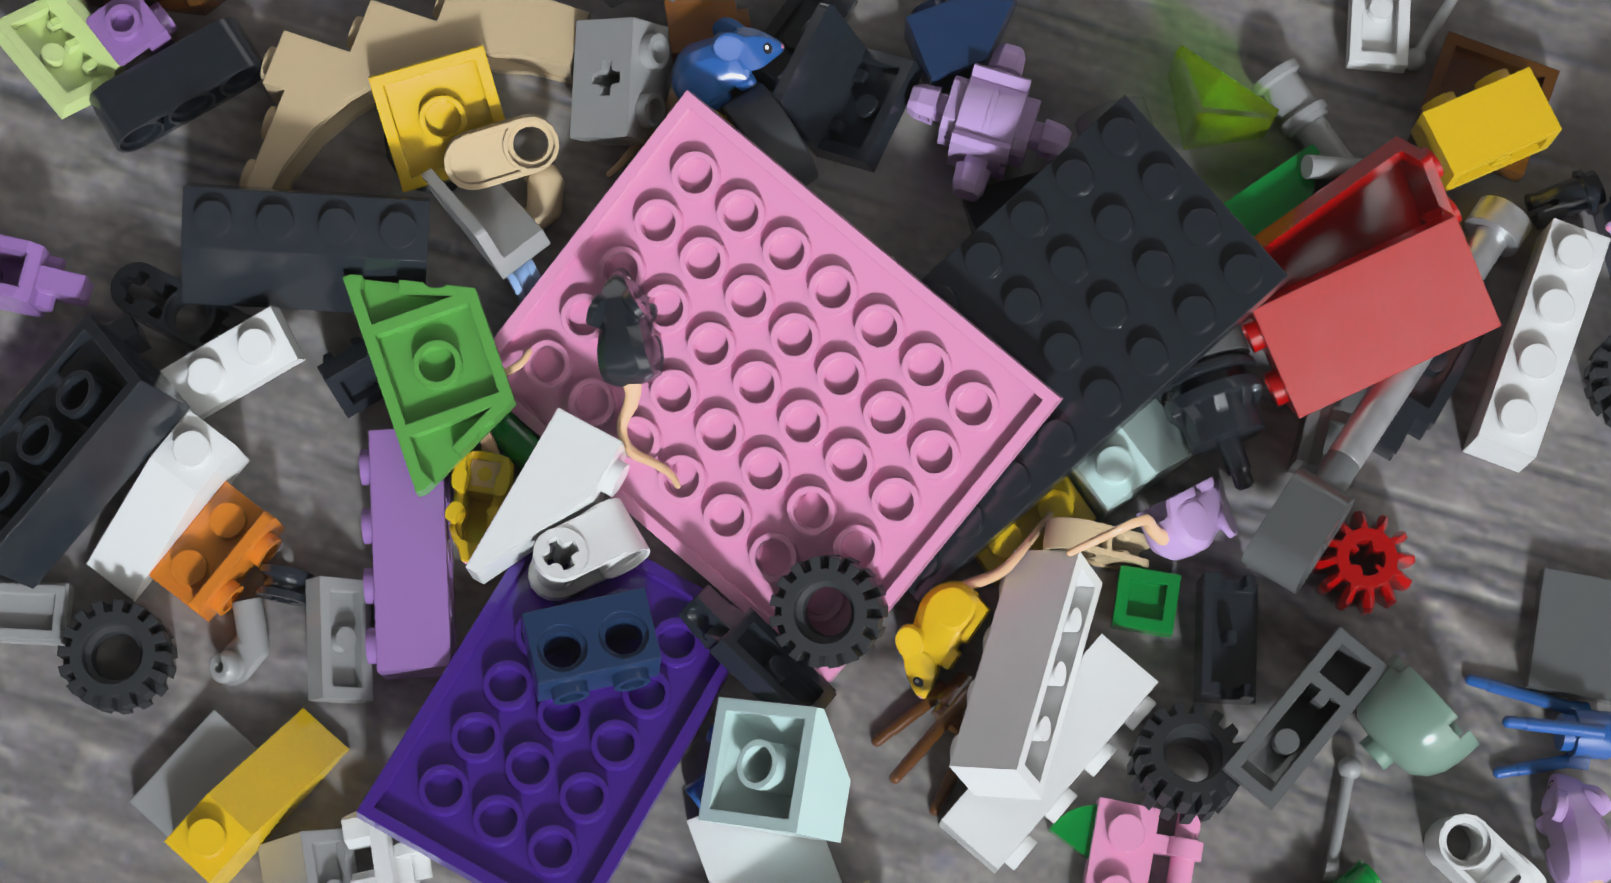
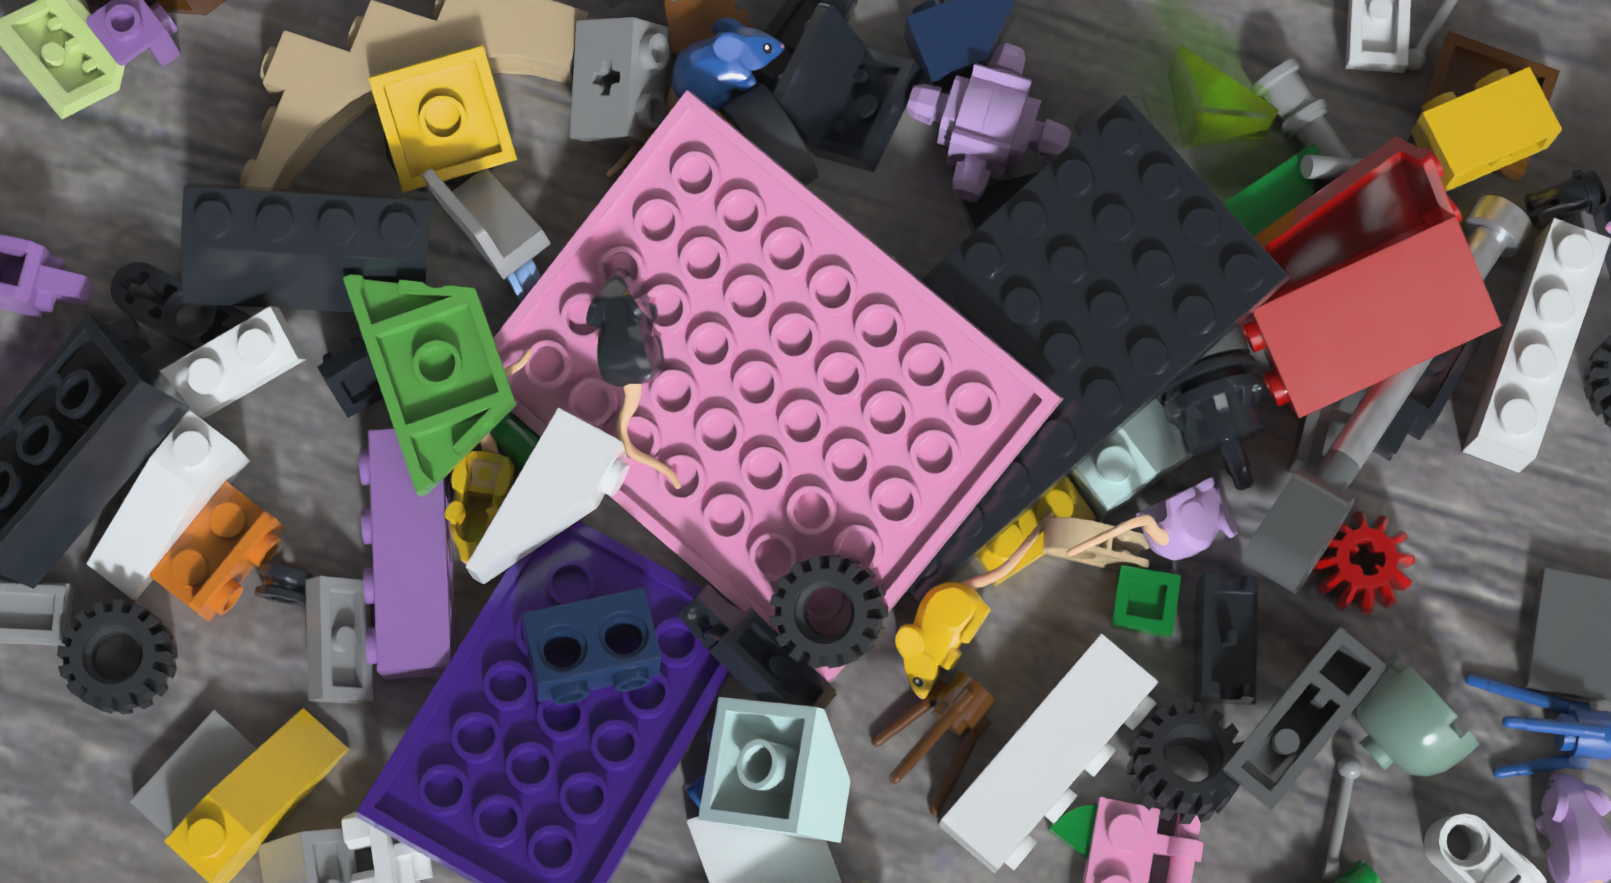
black beam [89,17,263,153] -> none
light grey arm [209,598,270,686] -> none
tan piece [443,114,559,190] -> none
tan arm [523,164,564,230] -> none
white piece [528,498,650,601] -> none
white brick [949,550,1103,800] -> none

